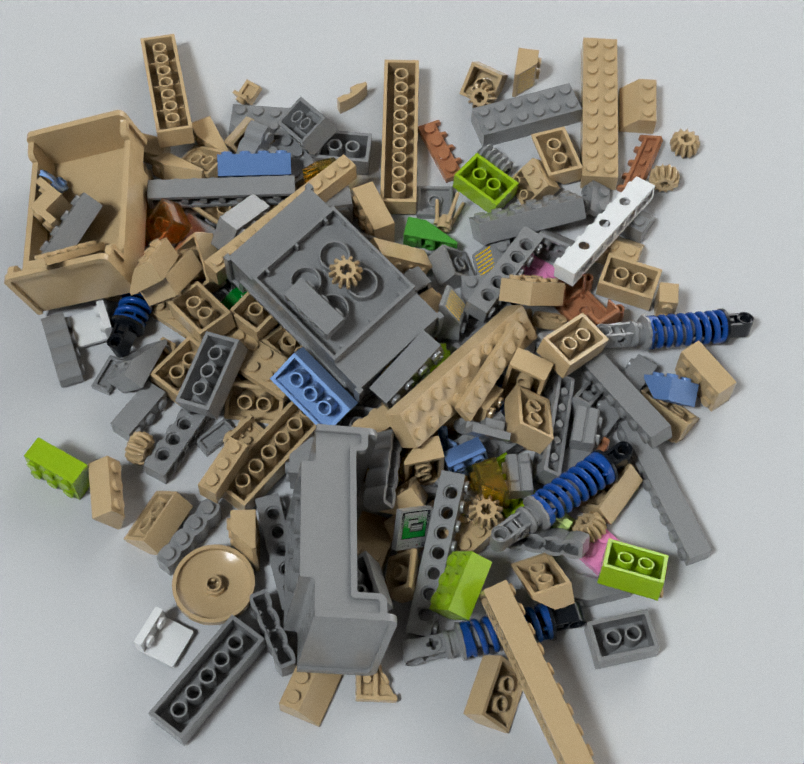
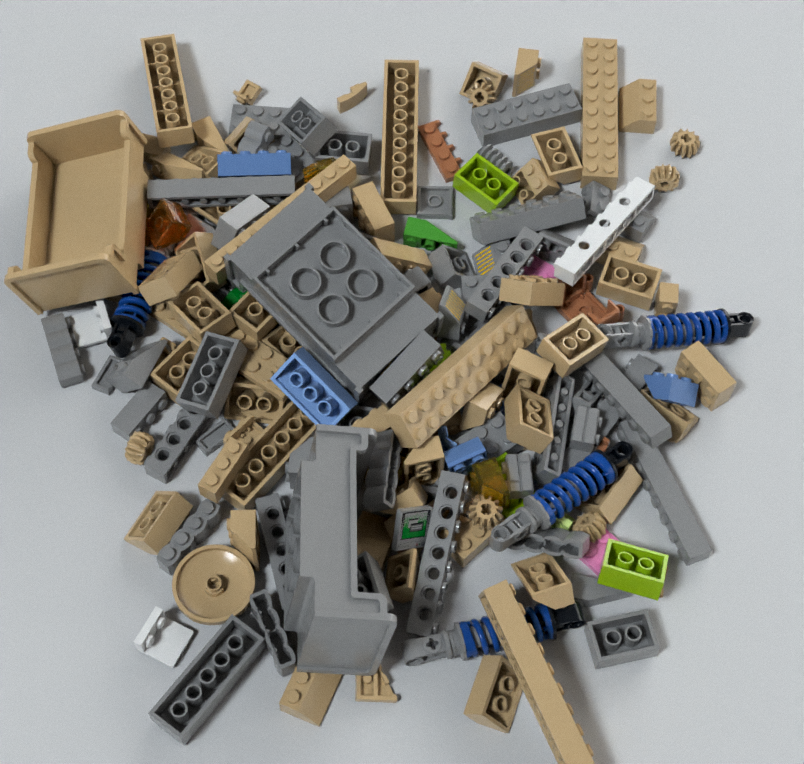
lime brick [24,437,90,500] -> none
tan plate [27,240,105,270] -> none
tan bracket [30,177,72,232] -> none
light blue plate [39,170,69,193] -> none
light grey slope [39,193,103,254] -> none
tan slope [88,456,125,529] -> none
tan slope [129,237,179,296] -> none
light grey brick [284,278,344,341] -> none
tan gear [329,255,363,290] -> none
lime brick [429,551,492,621] -> none
tan plant [433,192,465,233] -> none
light grey slope [453,418,511,442] -> none
tan plate [454,320,528,421] -> none
tan beam [531,311,567,330] -> none
nougat hinge [616,135,663,192] -> none

